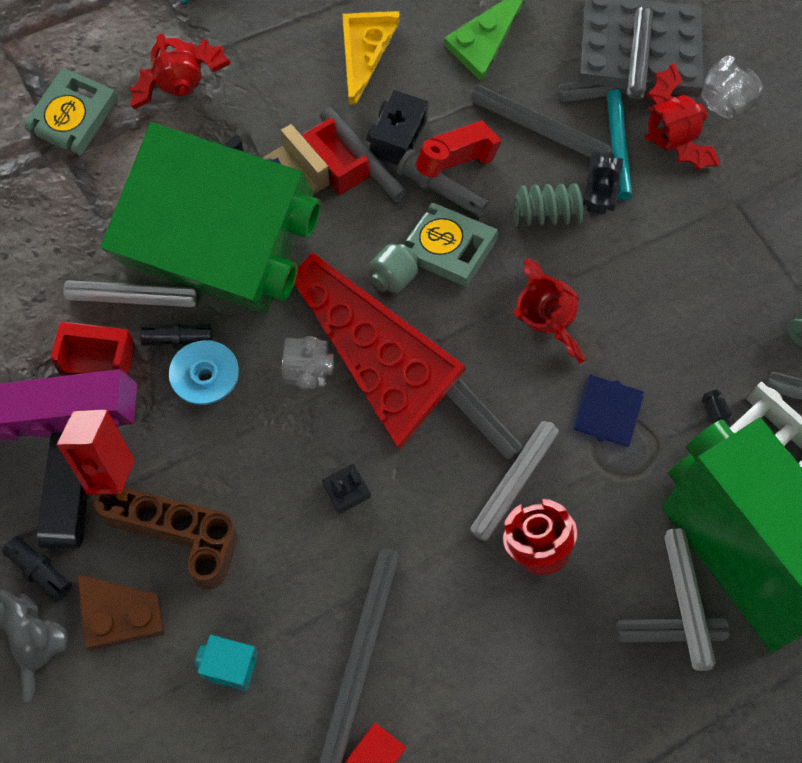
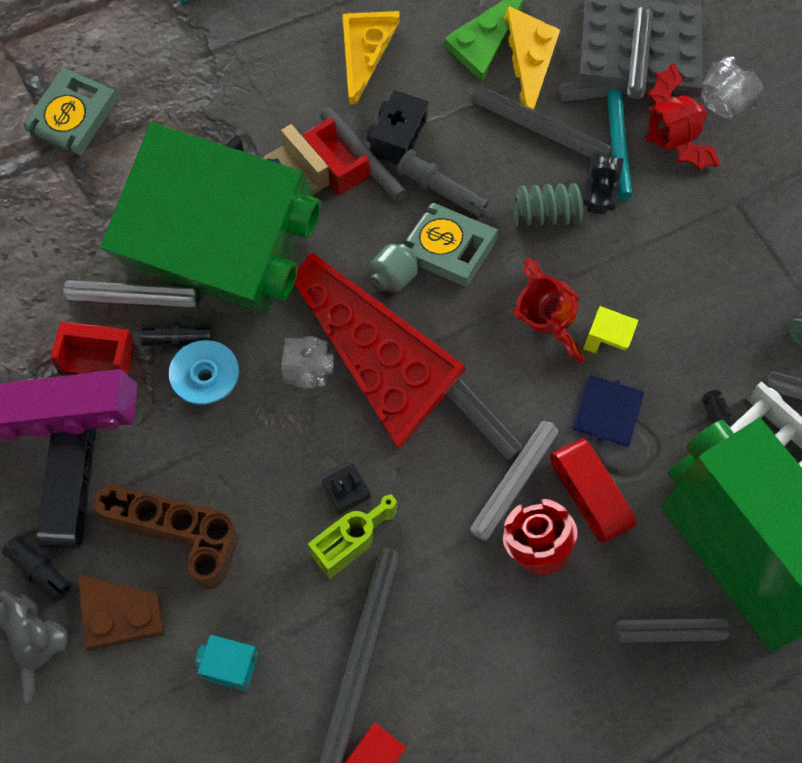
red panel [57,410,135,495] -> none
red helmet [129,33,231,109] -> none
red leg [415,120,502,178] -> none
light grey axle [664,528,716,671] -> none
none -> lime piece [308,494,397,579]
none -> yellow wing [504,6,560,110]
none -> red beam [550,438,637,544]
none -> neon yellow panel [583,306,639,354]

